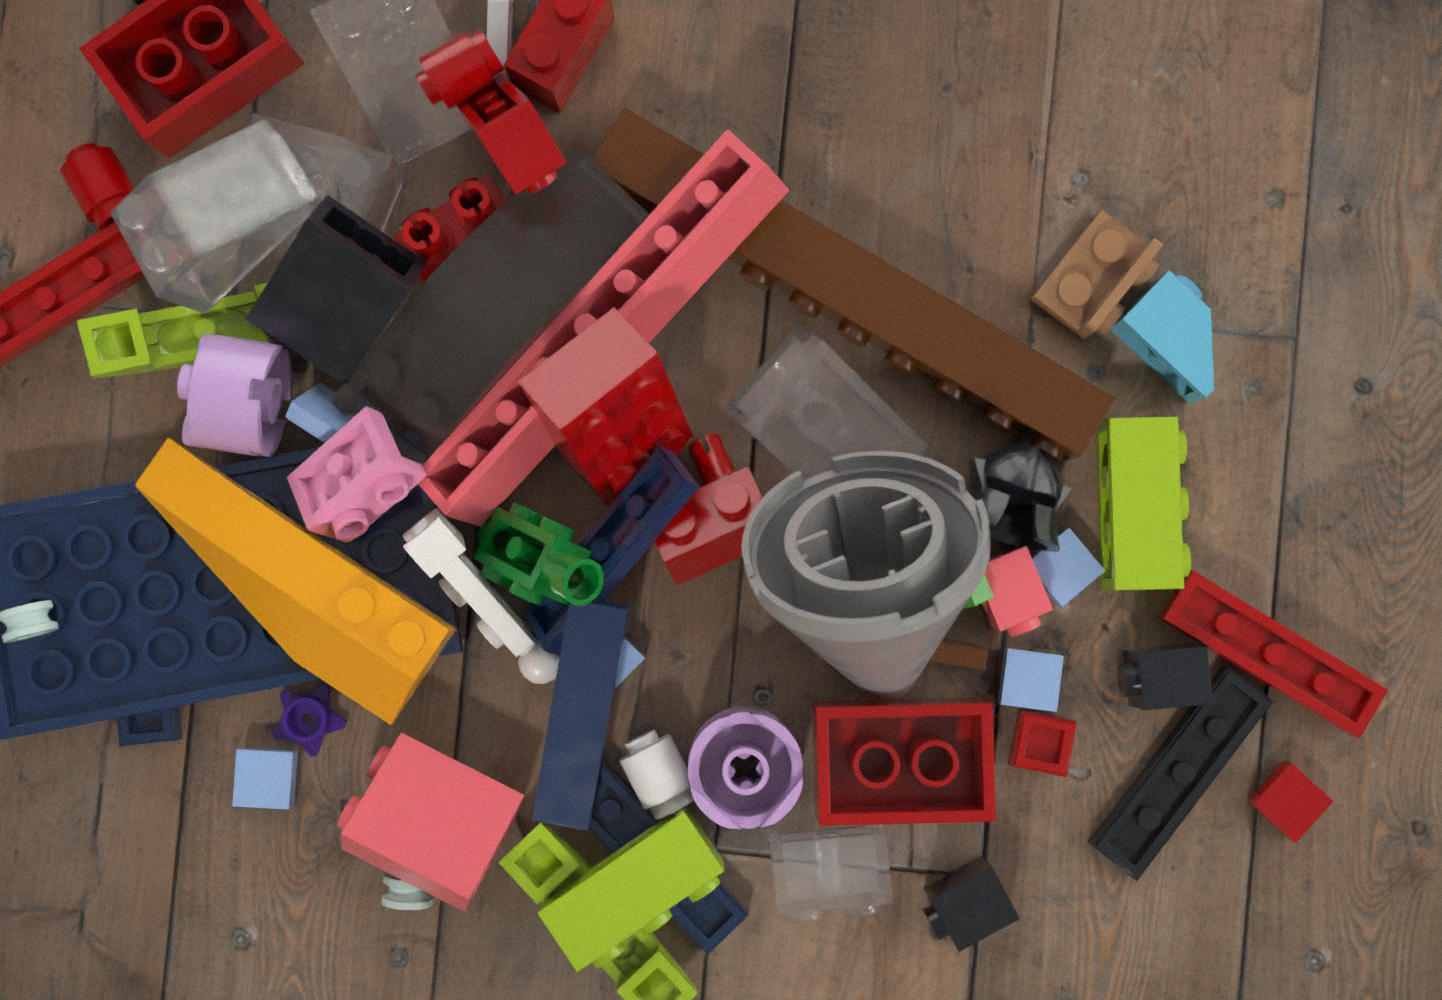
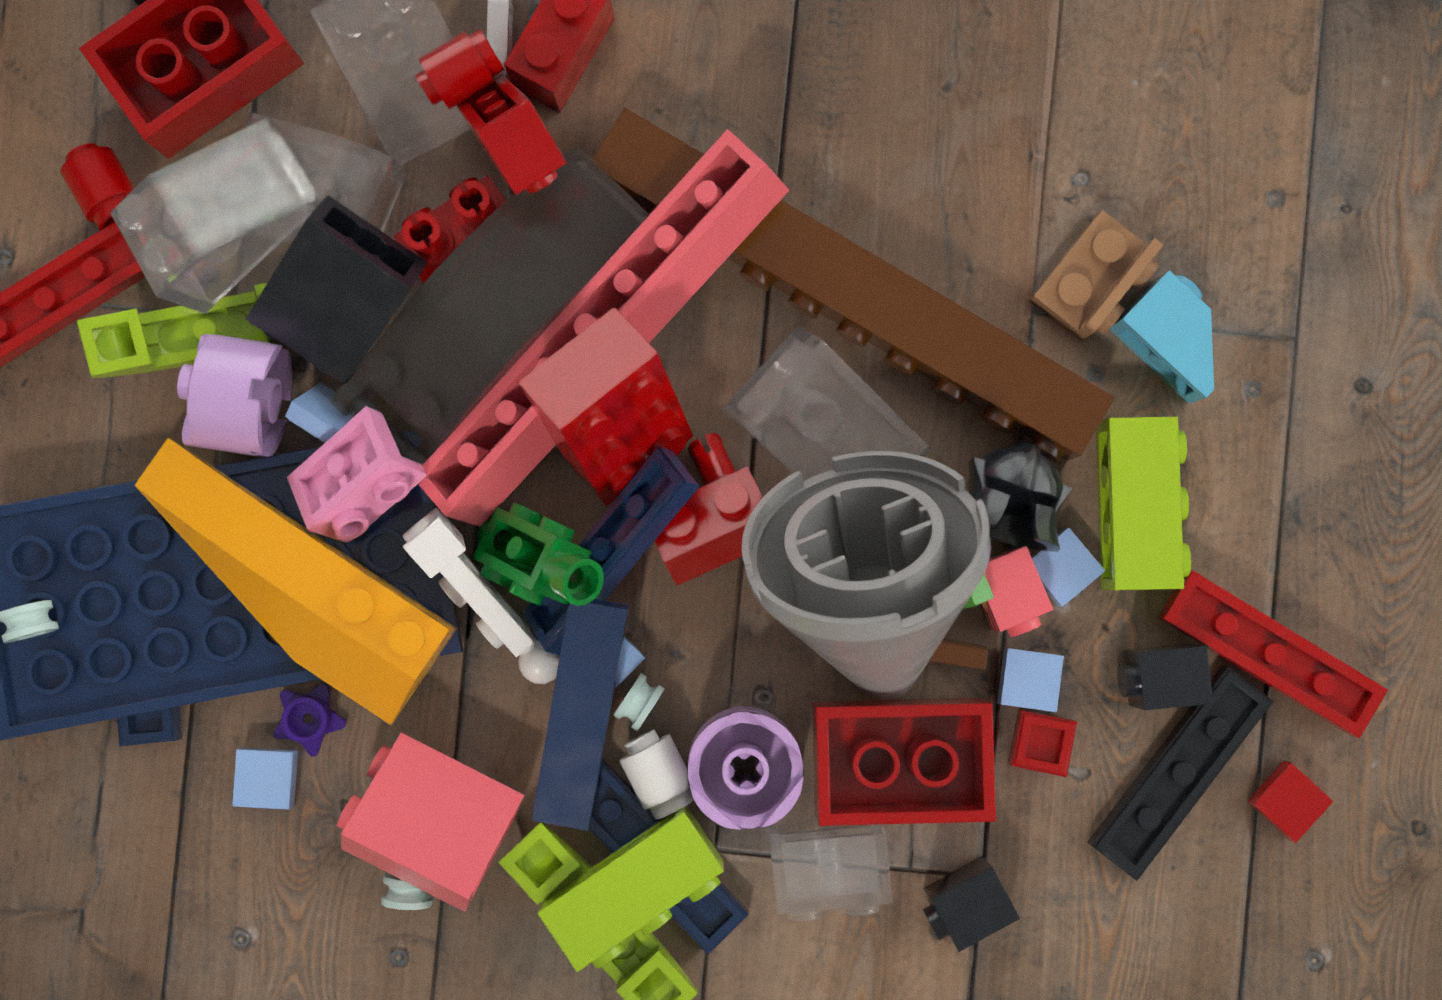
none -> light aqua bush [613,673,665,731]

